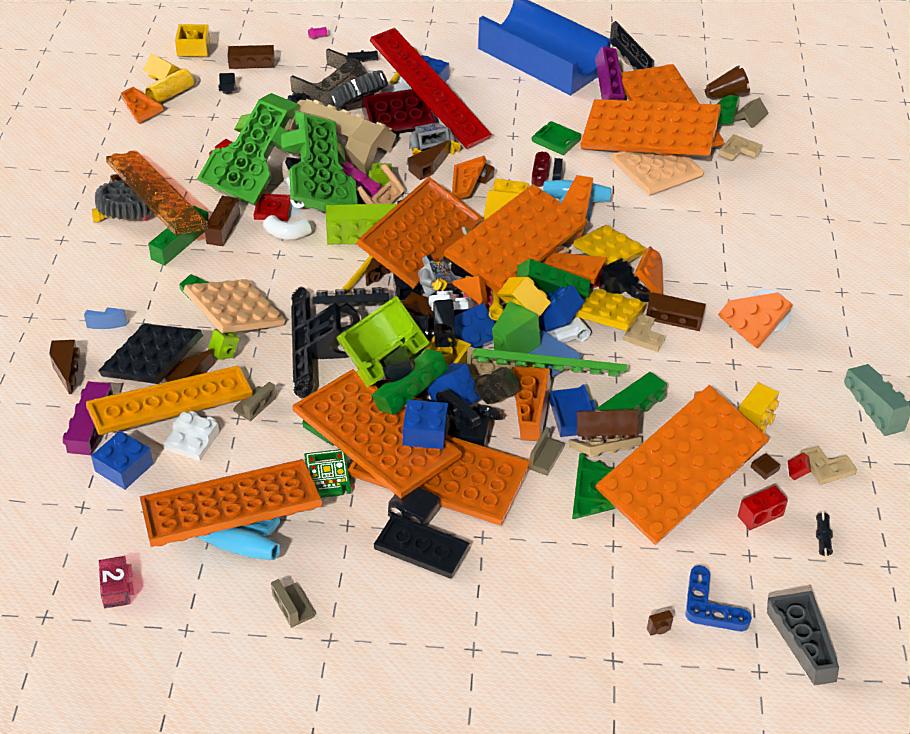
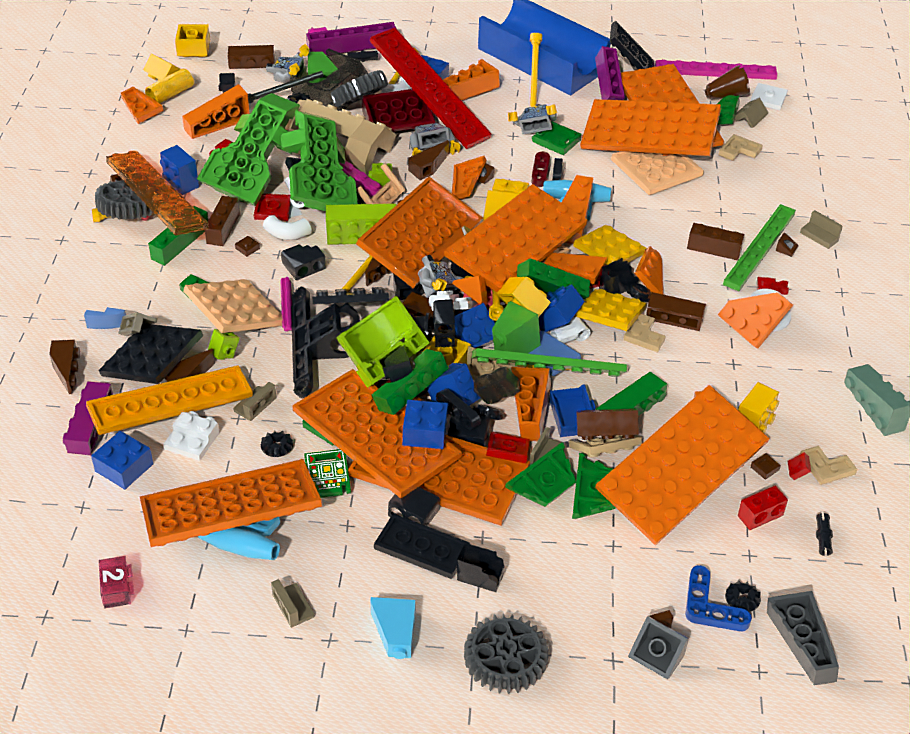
none -> dark tan panel [118,312,157,336]
none -> blue brick [160,145,199,195]
none -> orange wedge [182,84,250,139]
none -> reddish brown plate [235,236,260,257]
none -> pearl dark grey bar [248,71,324,103]
none -> black gear [260,430,293,457]
none -> torso [266,44,309,83]
none -> dark pink axle [280,277,292,332]
none -> black piece [281,244,326,281]
none -> magenta brick [306,22,397,55]
none -> bright green slope [308,52,340,86]
none -> medium azure slope [370,597,416,659]
none -> orange wedge [443,59,499,100]
none -> black piece [457,544,504,592]
none -> dark grey gear [464,613,548,694]
none -> red tile [486,432,530,464]
none -> green wing [505,442,576,507]
none -> torso [508,104,558,135]
none -> yellow piece [530,33,542,107]
none -> dark grey slope [628,616,689,679]
none -> dark pink plate [655,59,777,80]
none -> reddish brown brick [687,223,745,261]
none -> bright green plate [723,204,796,291]
none -> black gear [725,580,761,612]
none -> white plate [750,83,788,110]
none -> red plate [756,277,789,295]
none -> reddish brown slope [776,233,799,257]
none -> dark tan panel [800,210,843,249]

